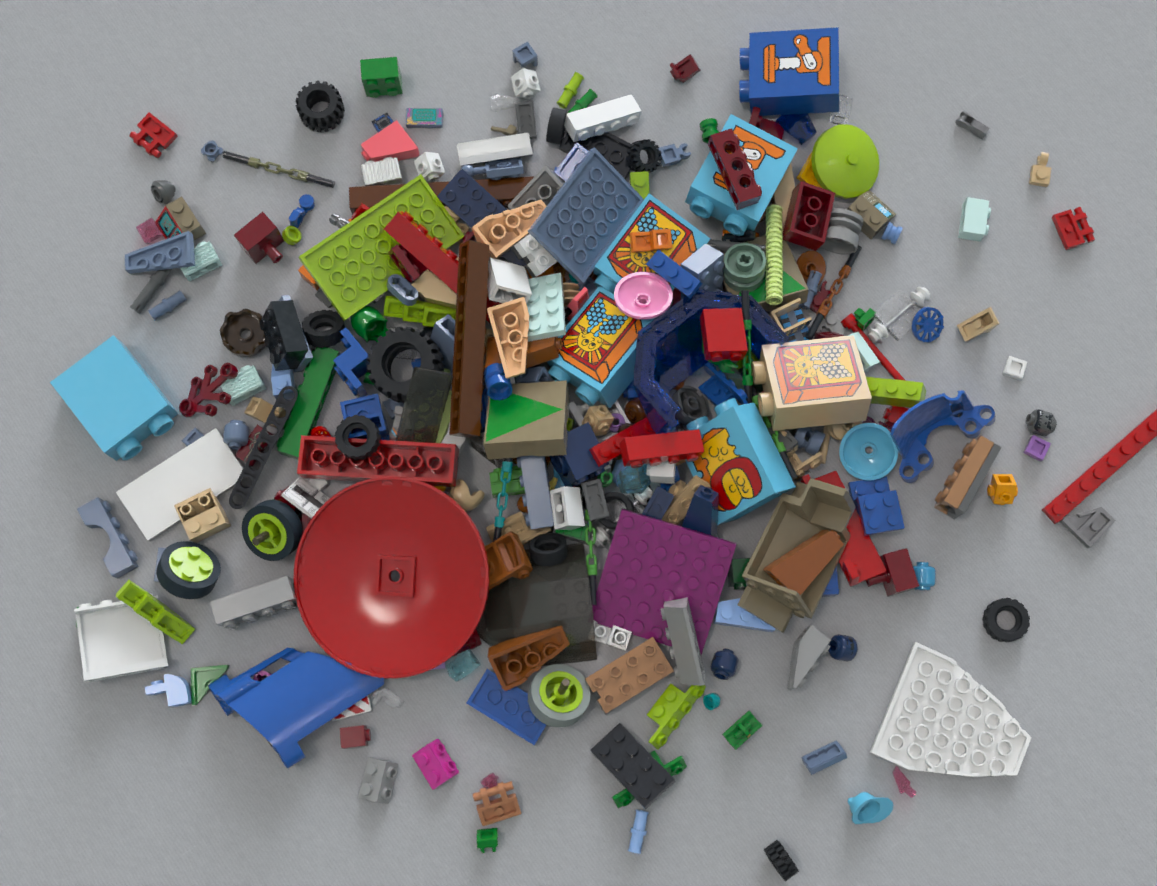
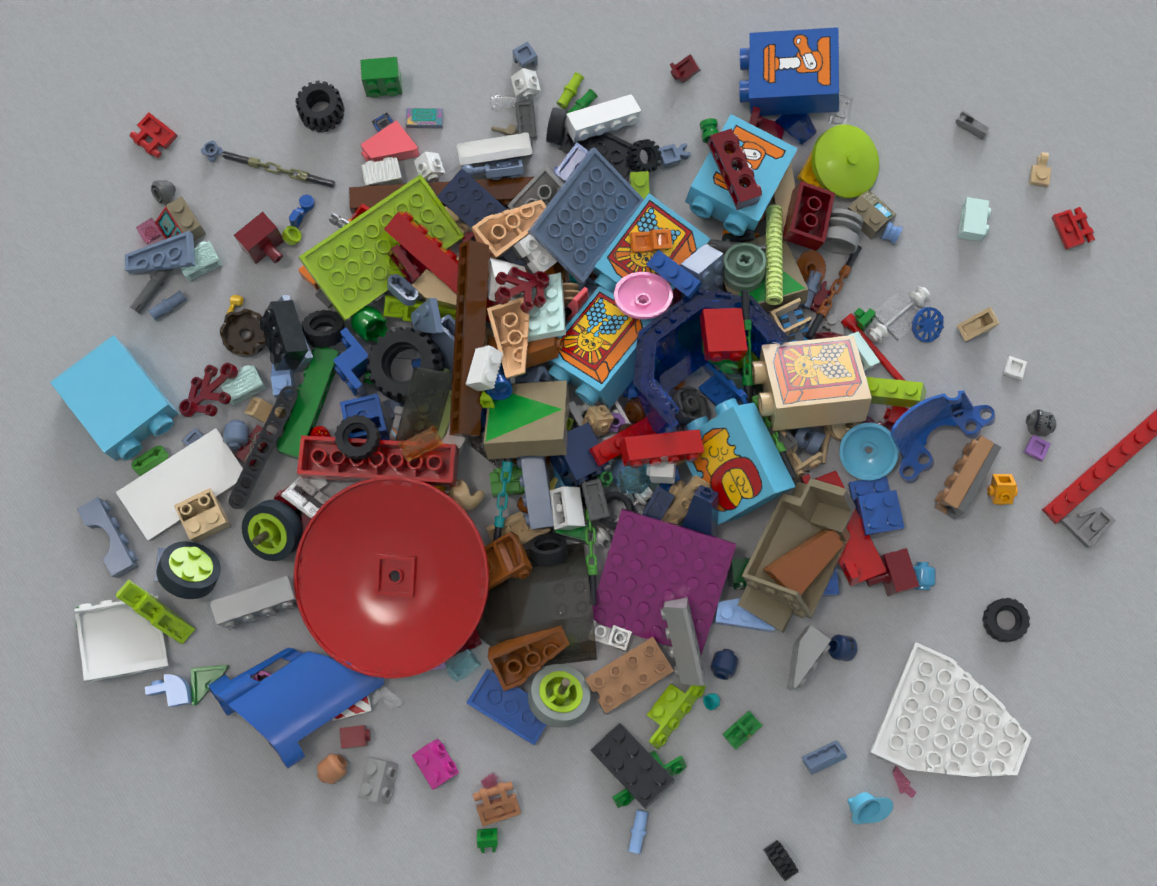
none -> bright green beam [131,445,169,476]
none -> yellow hand [224,295,244,318]
none -> nougat head [317,754,348,784]
none -> clear orange hinge [398,425,444,462]
none -> sand blue wing [411,298,443,334]
none -> white brick [466,346,503,391]
none -> lime piece [480,390,495,408]
none -> dark red plant [495,267,549,313]

